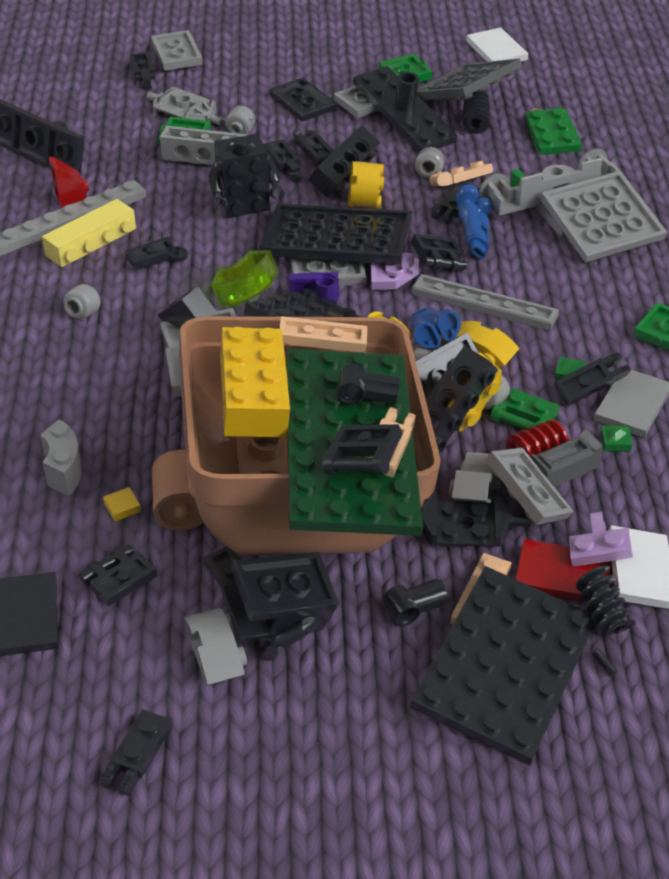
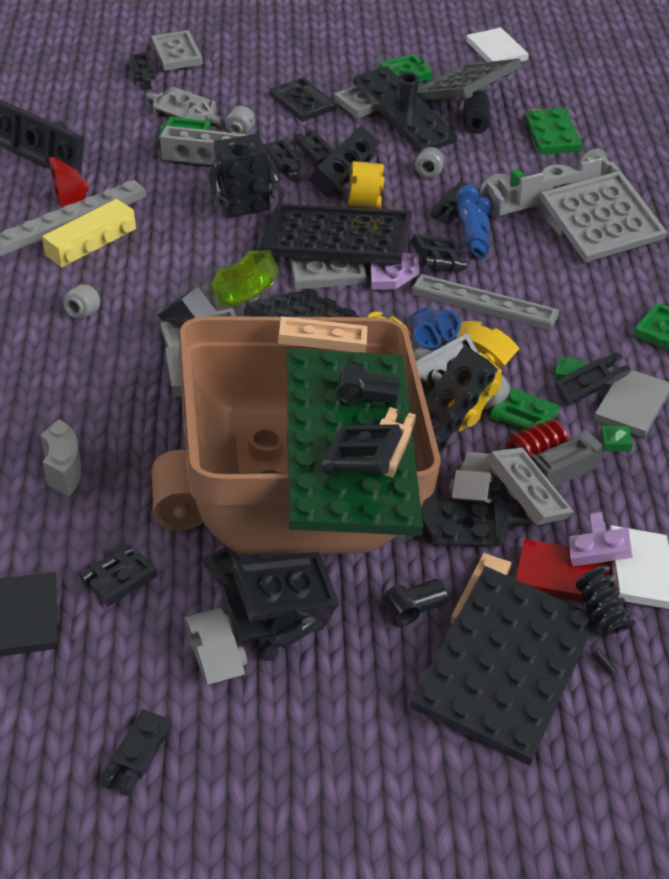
yellow tile [103,487,141,522] -> none
black hinge [125,237,188,270] -> none
yellow brick [220,327,290,437] -> none
dark purple plate [289,272,339,302] -> none
light nougat hinge [429,160,493,187] -> none

